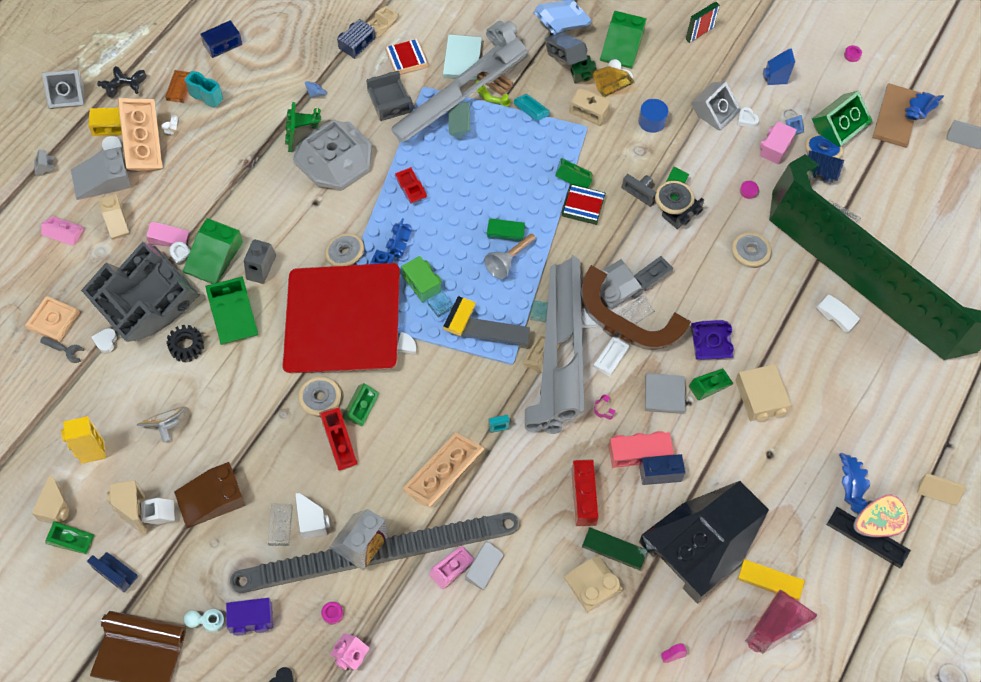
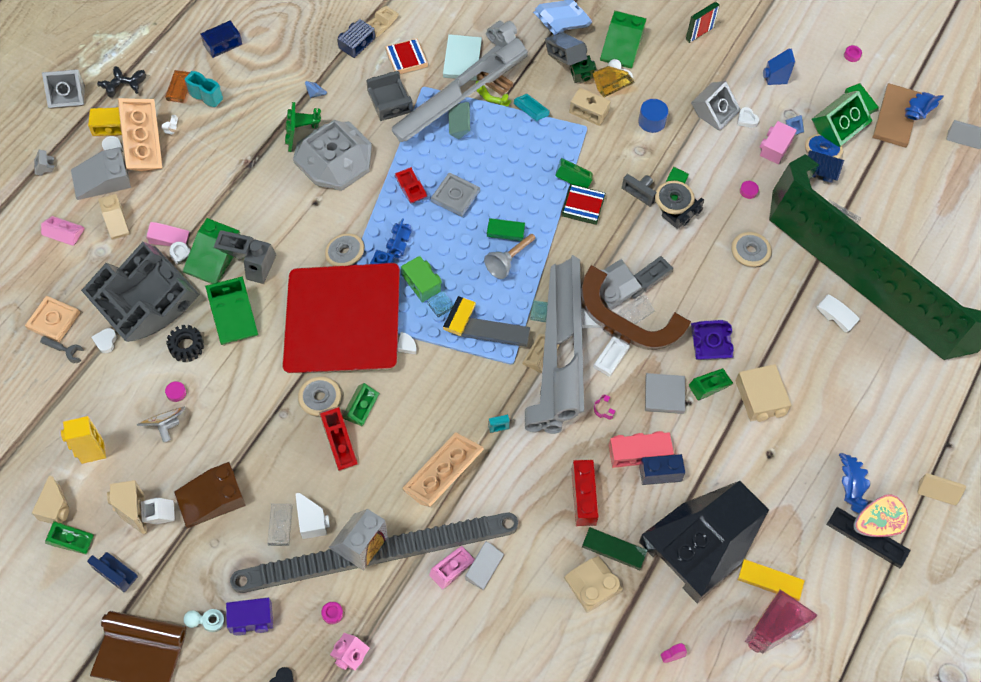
none -> dark pink tile [165,381,186,402]
none -> dark grey slope [214,230,254,259]
none -> light grey tile [431,173,480,217]
none -> green tile [845,83,879,114]

